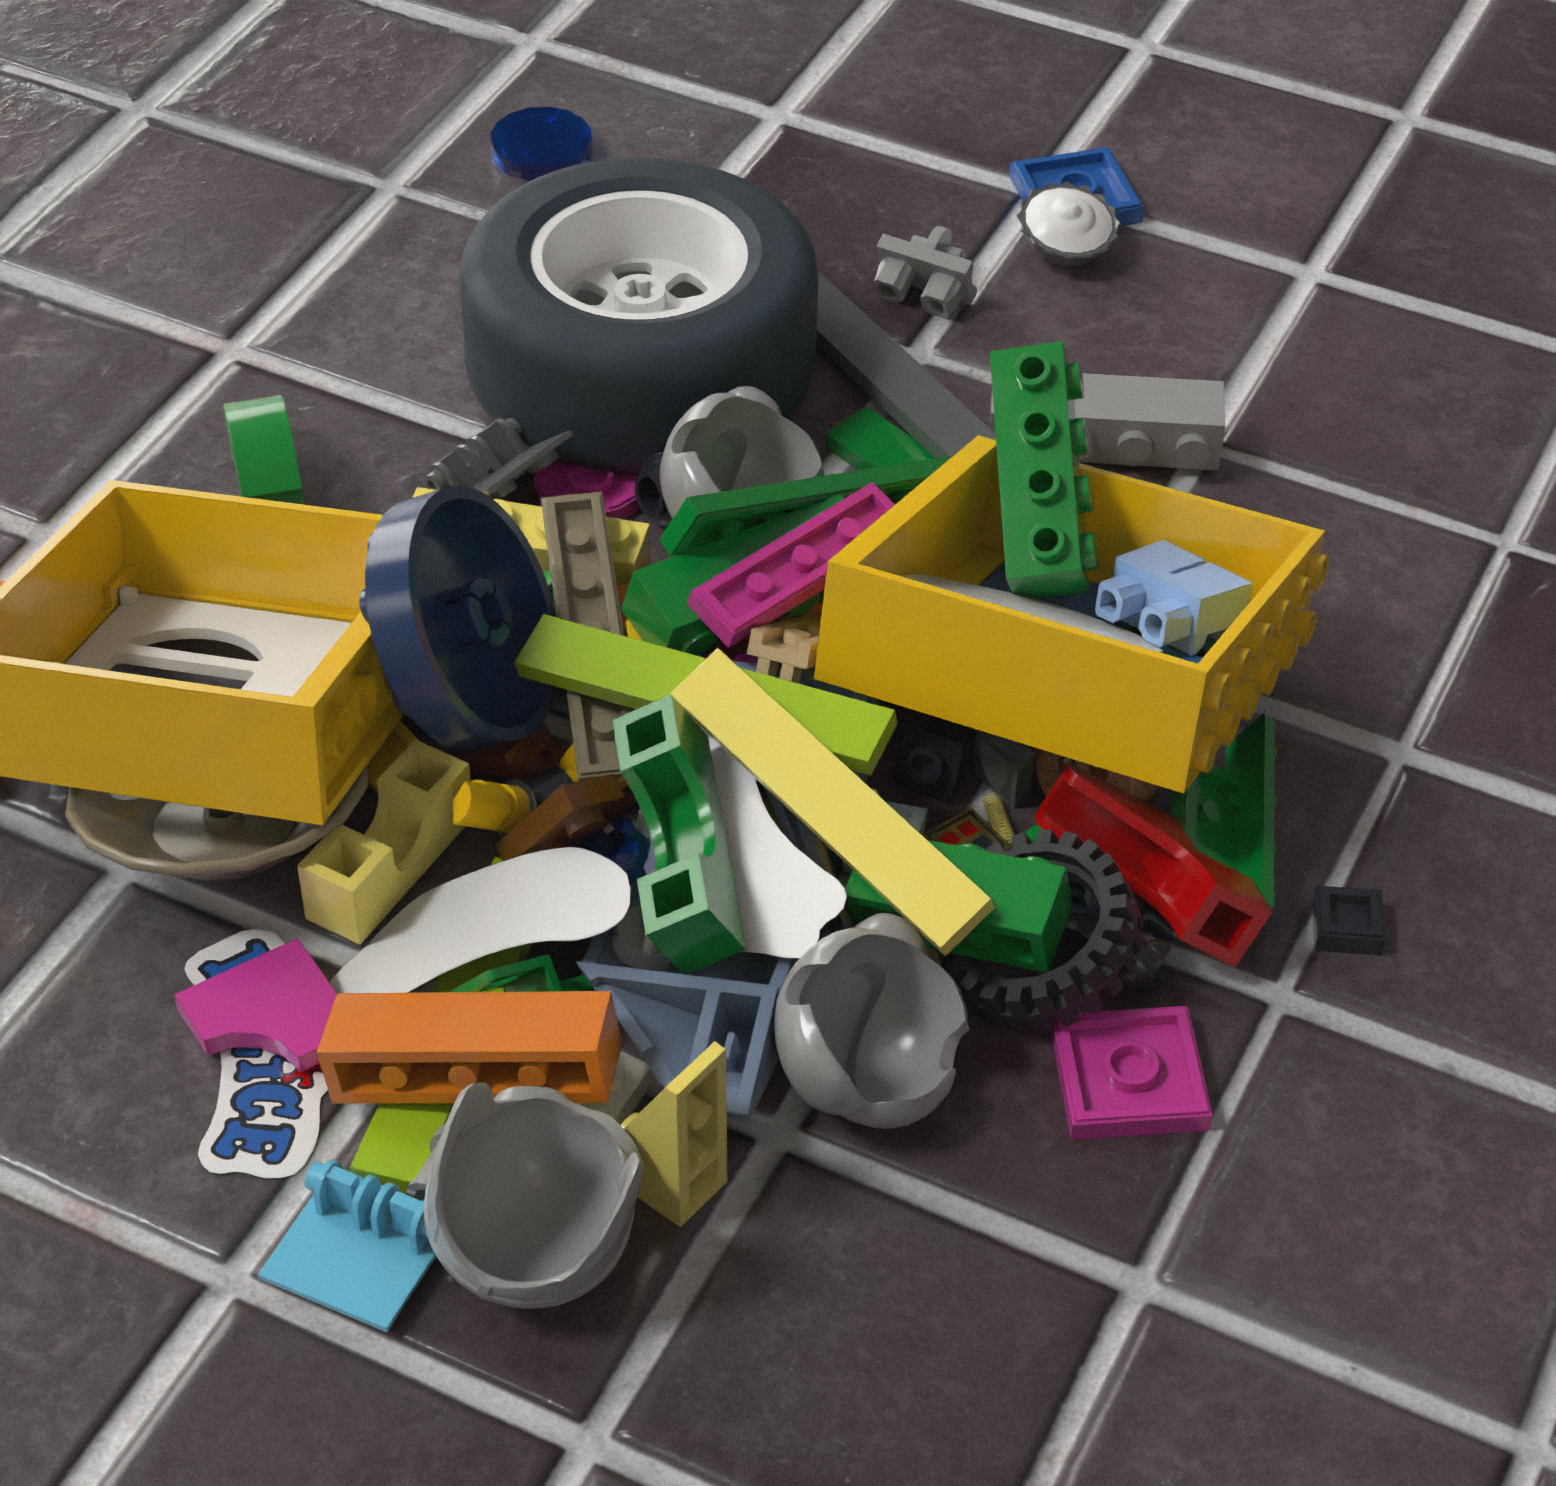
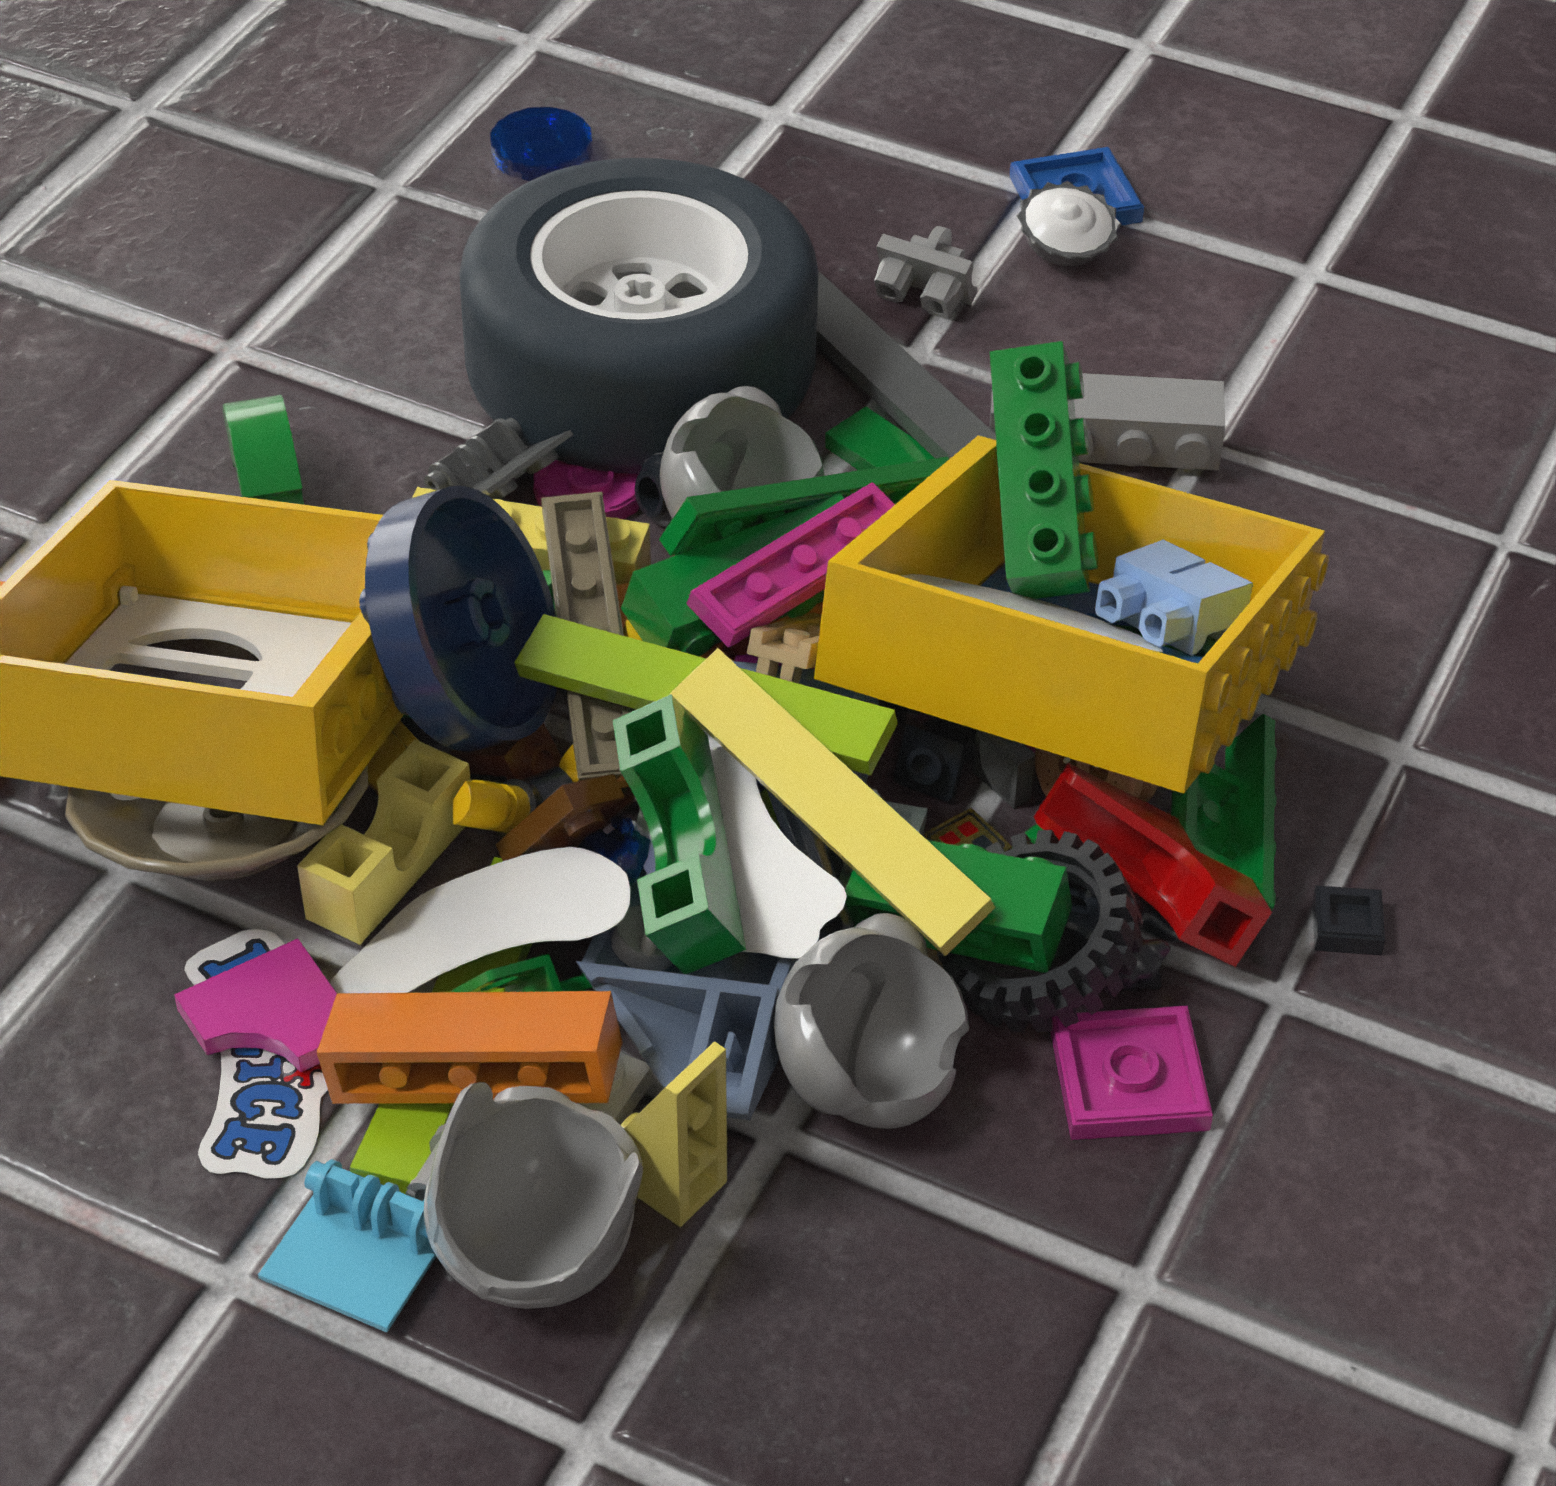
light yellow leg [982,793,1015,849] -> none

